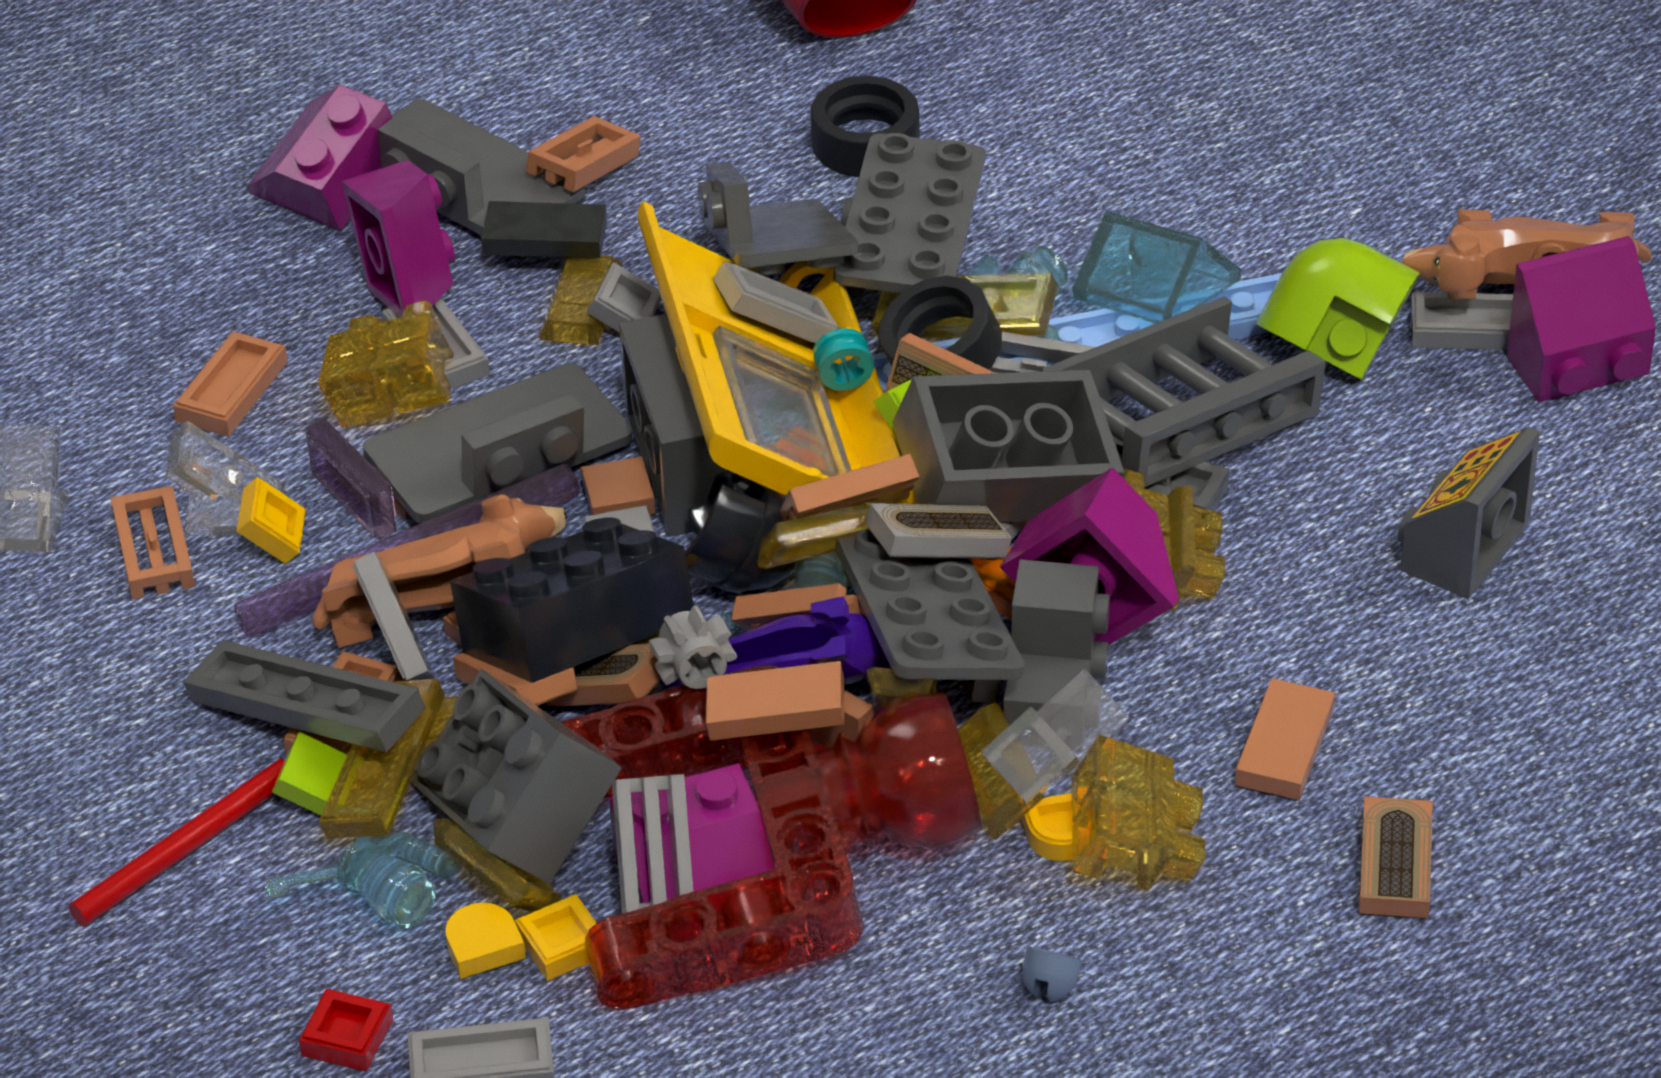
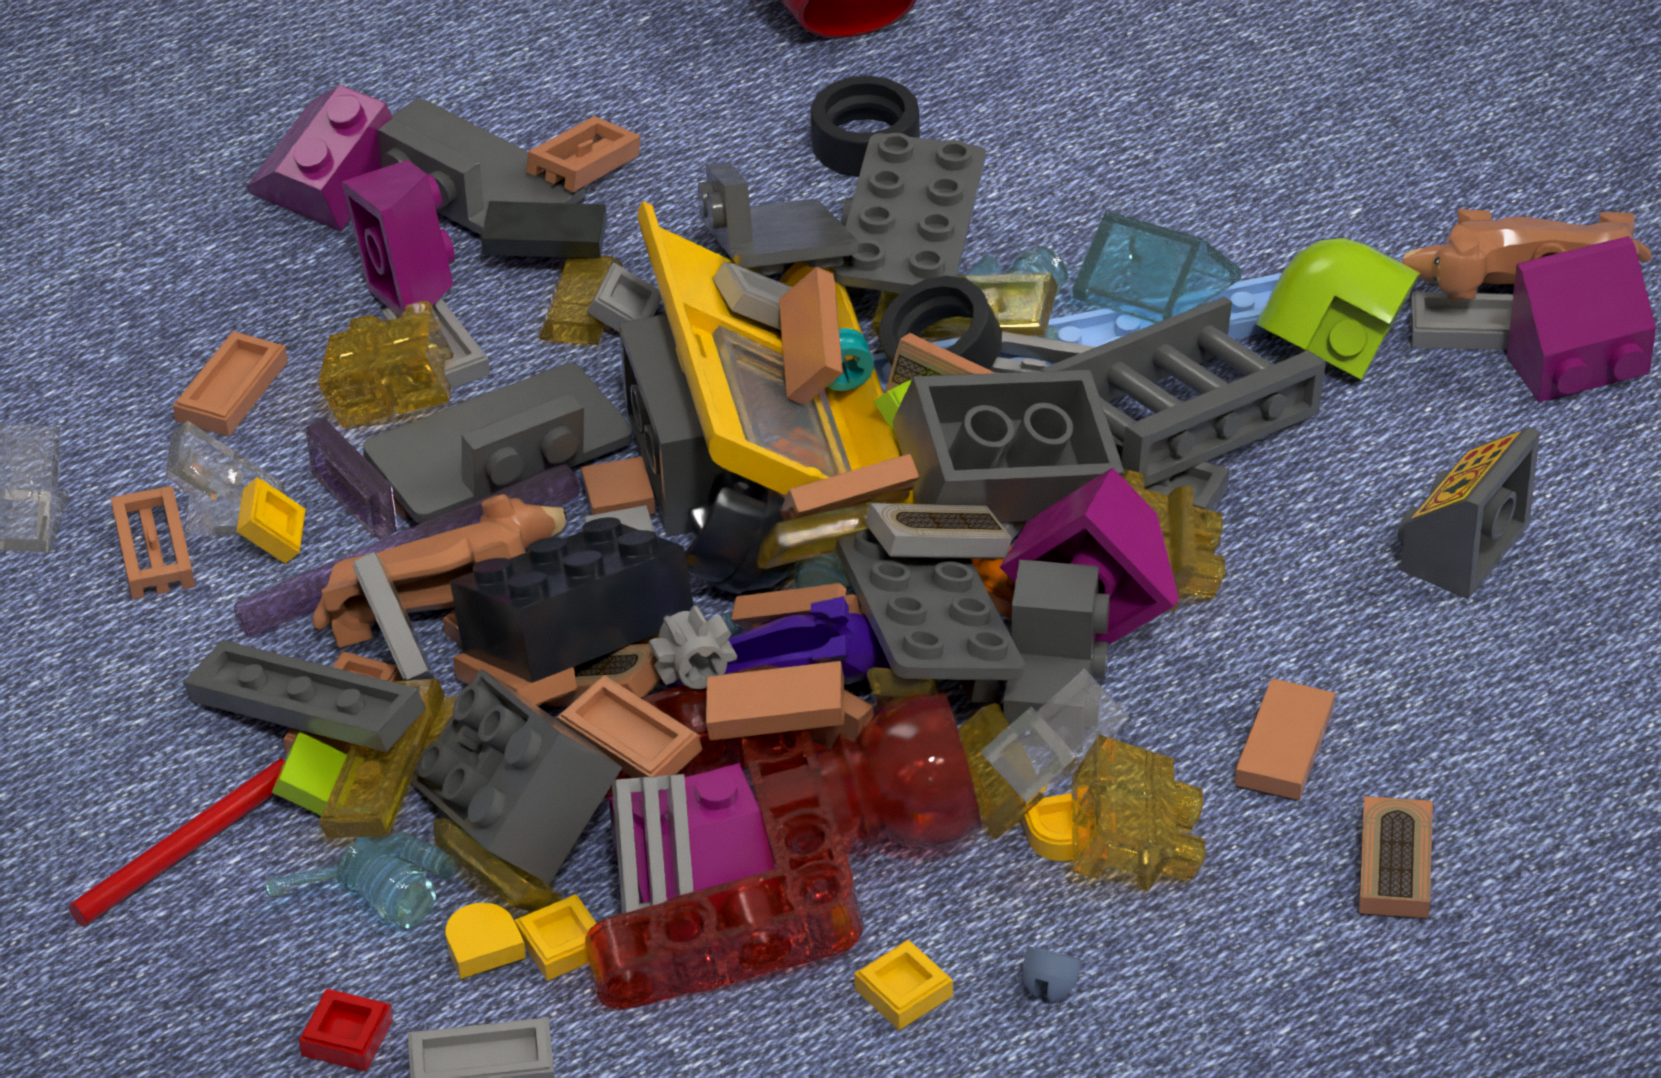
none -> nougat tile [557,675,703,778]
none -> nougat tile [779,267,843,405]
none -> yellow tile [854,939,953,1030]

